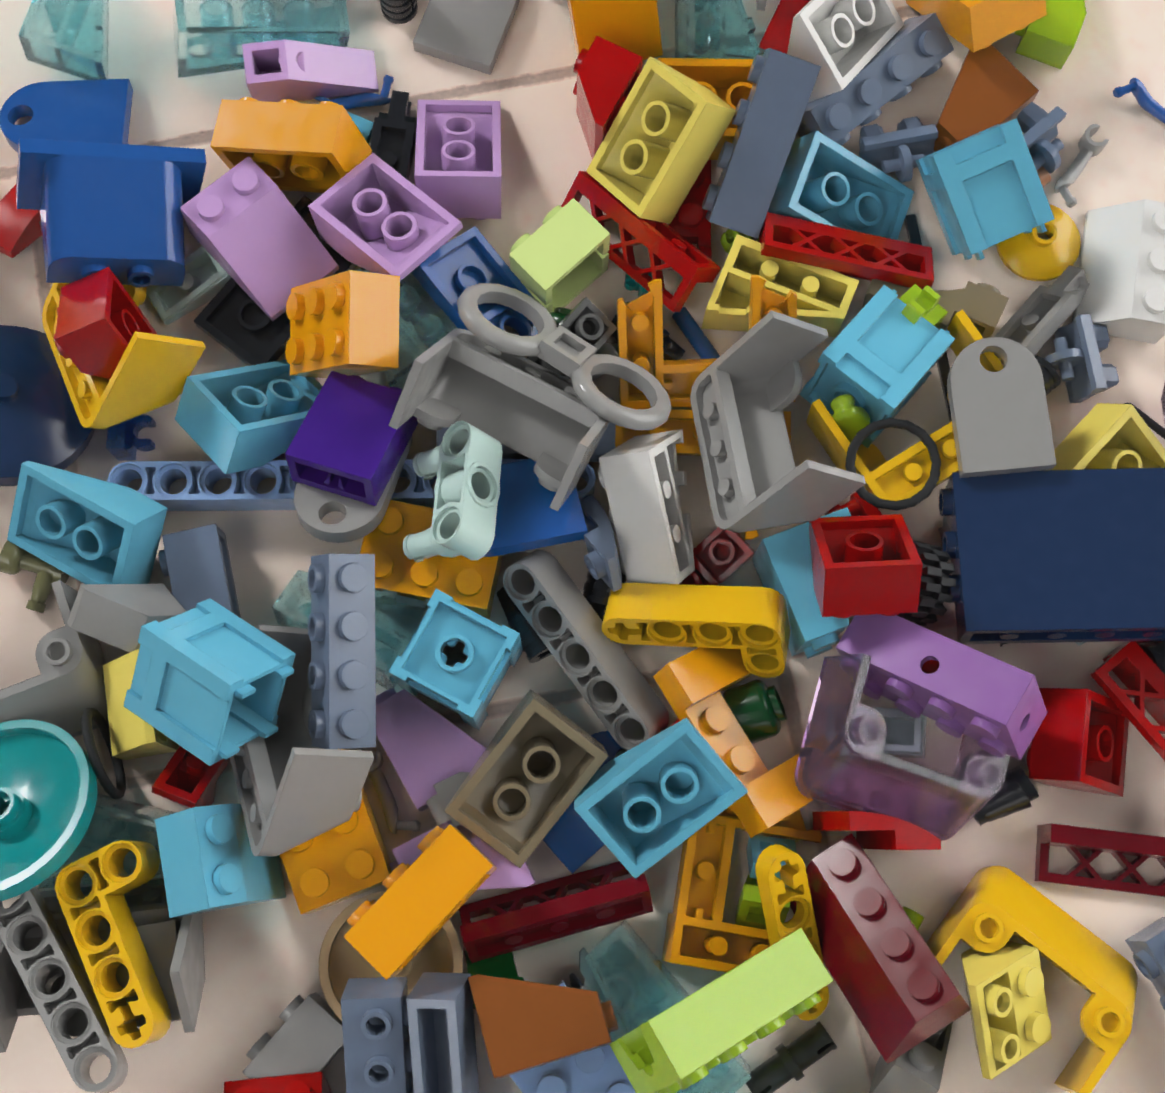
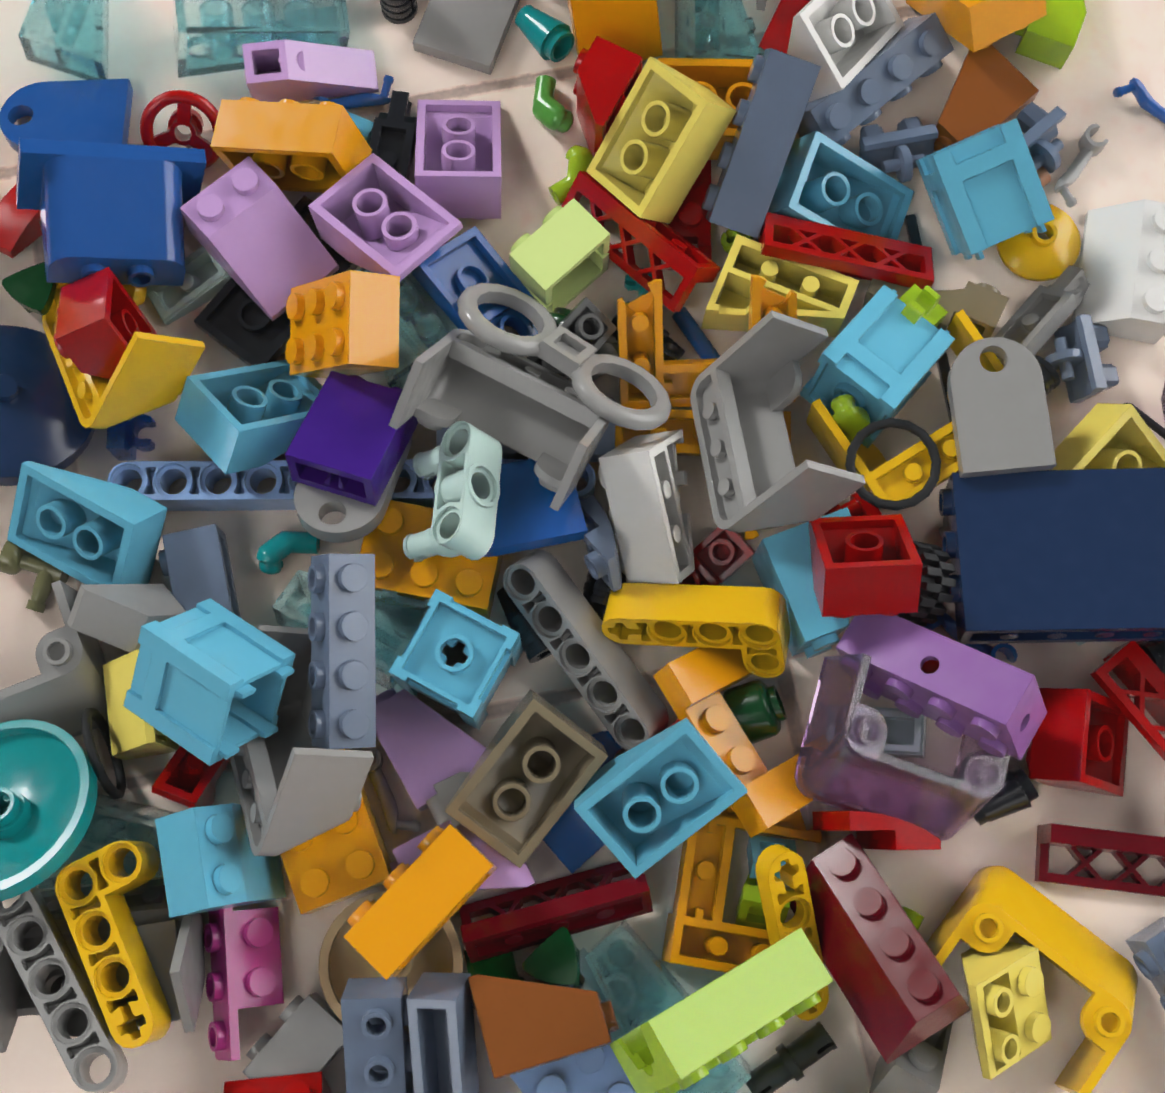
none -> dark green tile [2,262,56,315]
none -> red piece [140,90,220,169]
none -> dark pink bracket [203,907,284,1061]
none -> teal arm [256,531,320,575]
none -> teal cone [515,5,575,62]
none -> dark green tile [522,927,580,988]
none -> bright green arm [532,75,574,133]
none -> lime arm [548,145,594,205]
none -> blue piece [922,613,1018,663]

